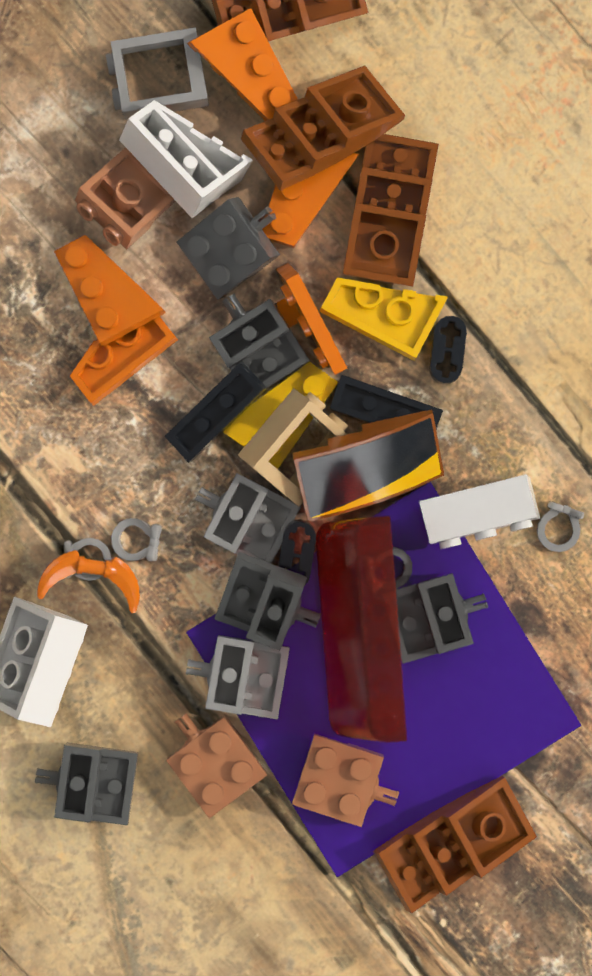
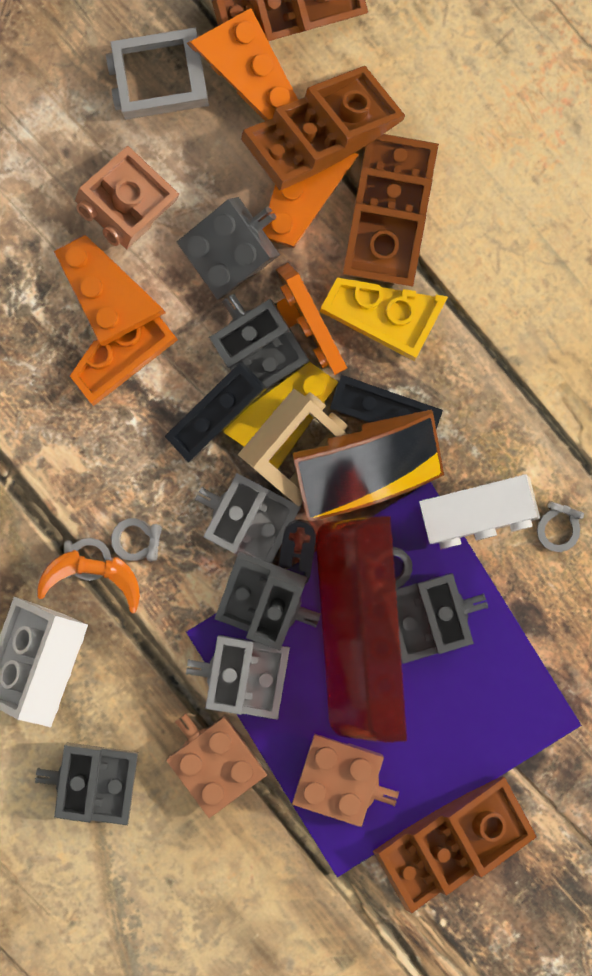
white wedge [119,100,253,218] -> none
black beam [429,316,467,385] -> none

